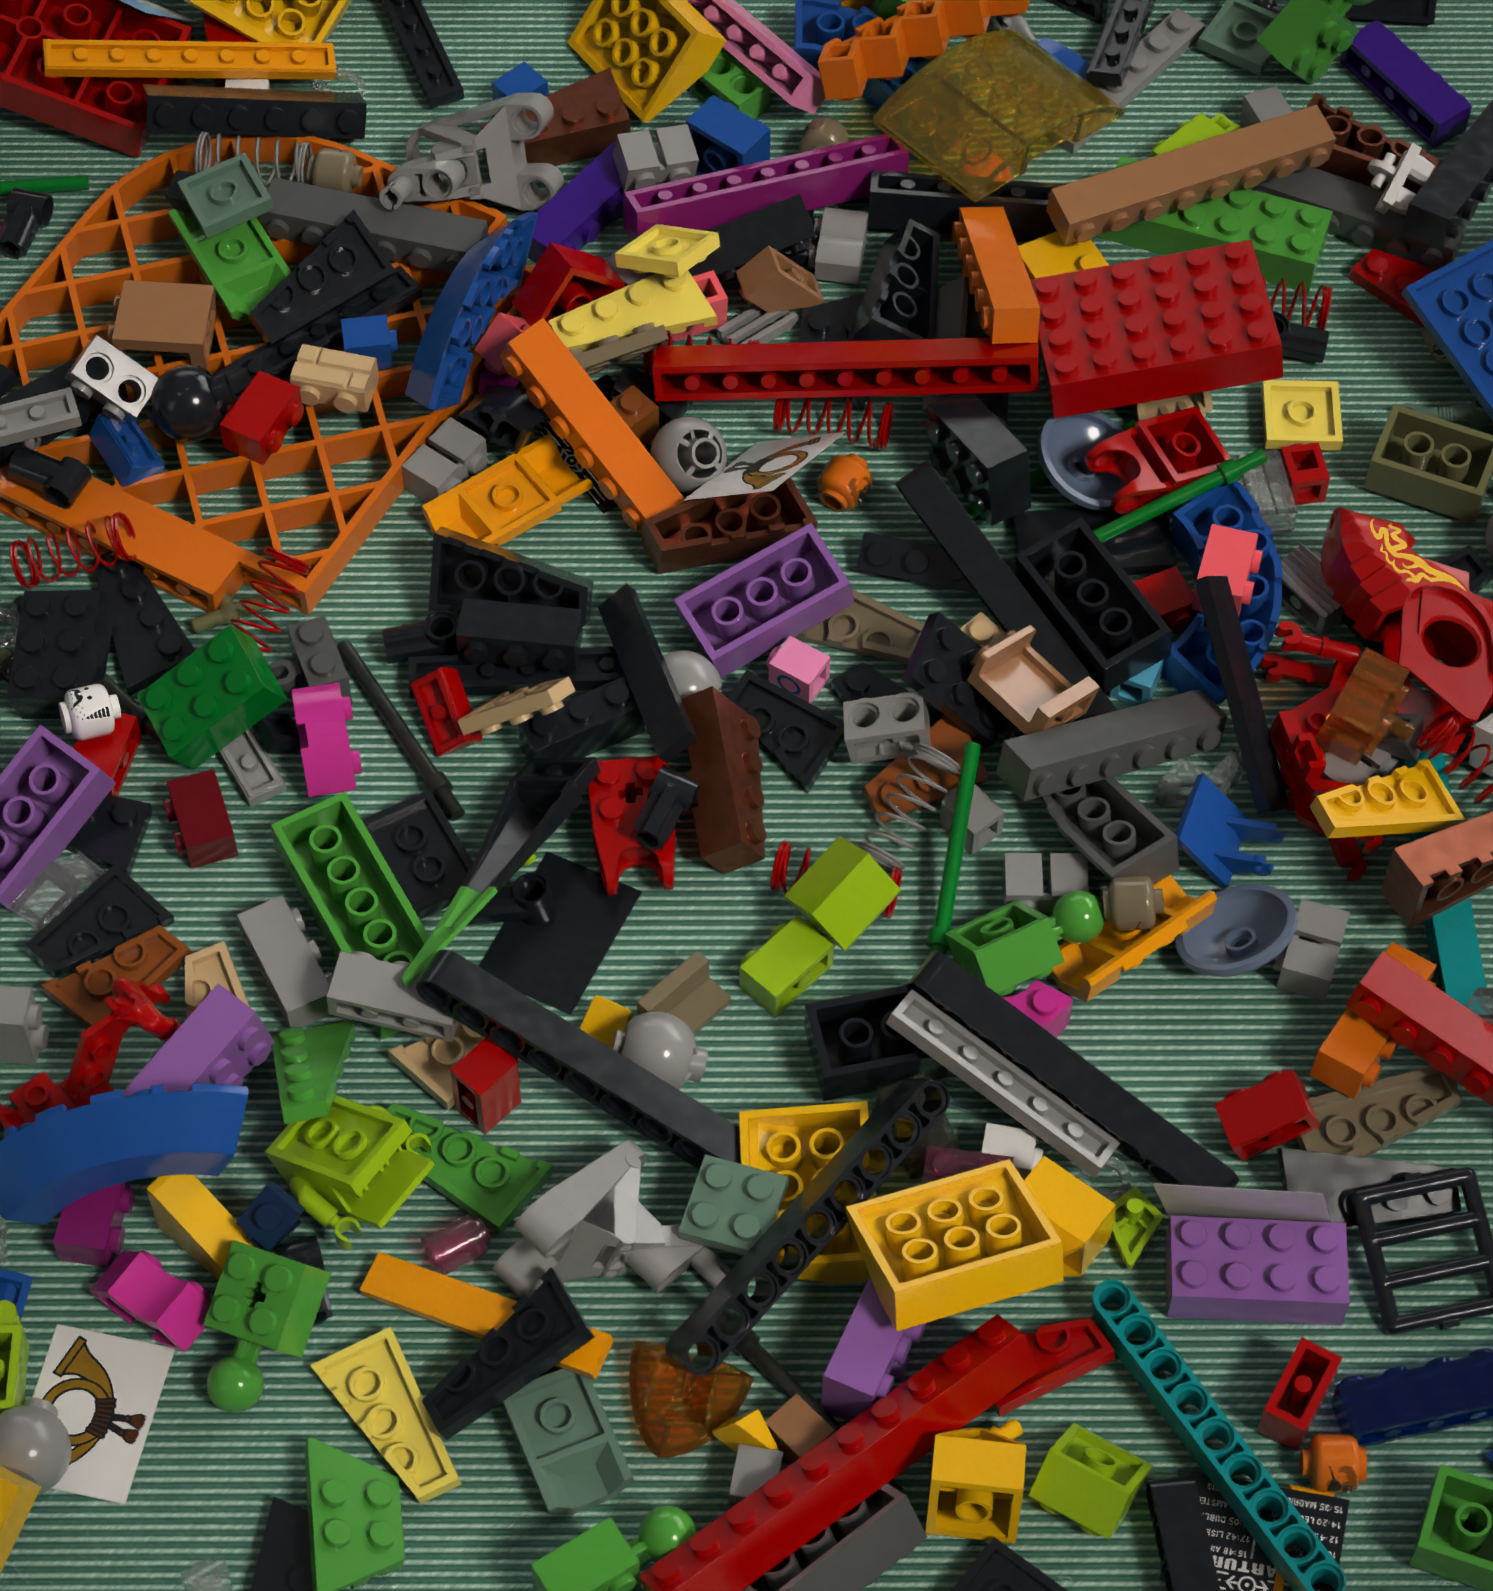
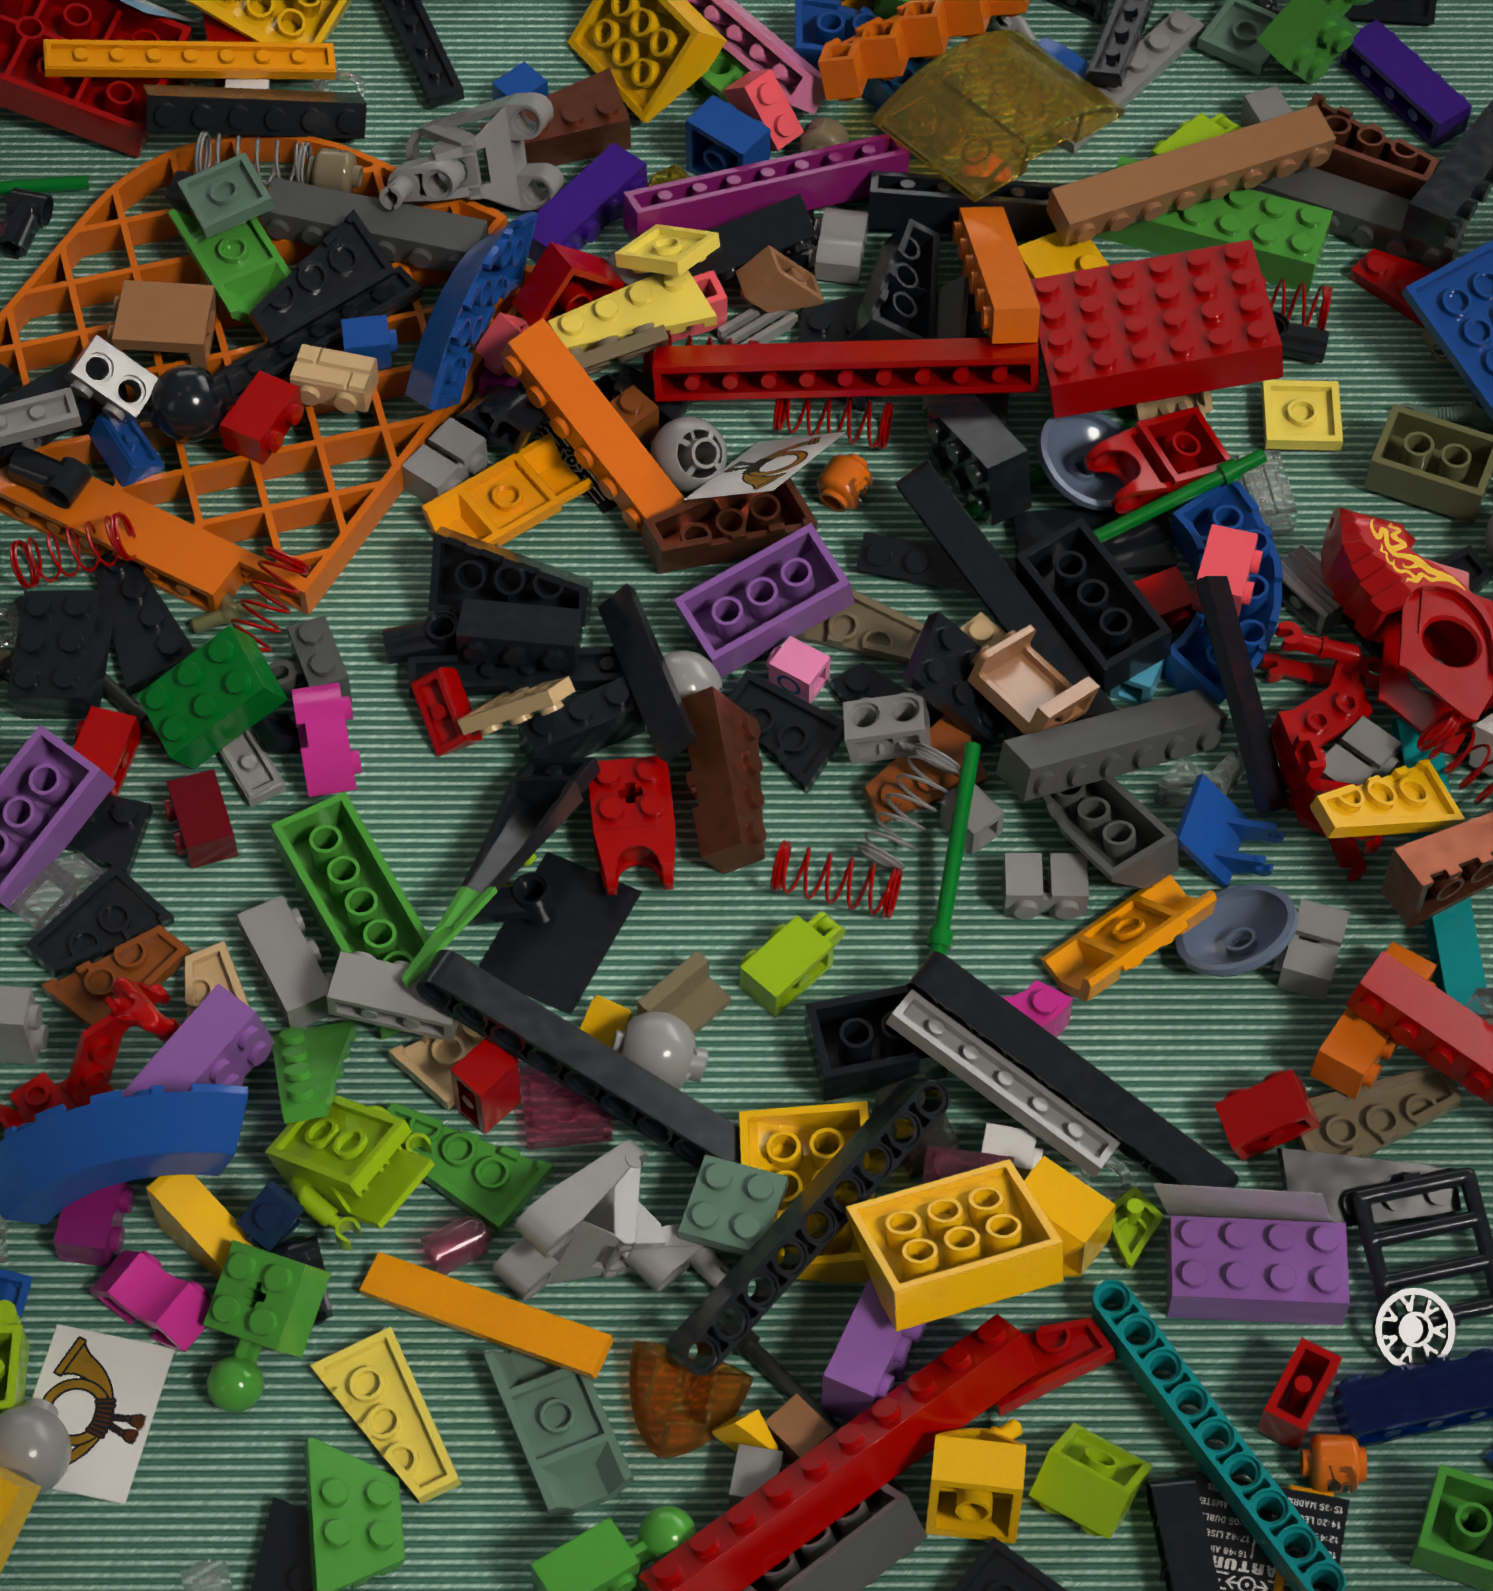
white head [58,684,121,741] -> none
pearl dark grey bar [337,640,465,821] -> none
black plate [362,789,473,920] -> none
black wing [422,1267,595,1441] -> none
light grey piece [613,124,699,192] -> none
black piece [631,765,700,850] -> none
lime slope [784,836,901,952] -> none
bright green brick [944,891,1105,996] -> none
dark tan head [1103,875,1164,931] -> none
red brick [1277,442,1330,507] -> none
clear orange brick [1315,647,1415,766] -> none
white hips [1367,143,1435,215] -> none
dark grey slope [1371,713,1424,762] -> none
none -> clear pink plate [519,1066,613,1150]
none -> coral brick [723,69,804,152]
none -> wheel [1373,1288,1455,1371]

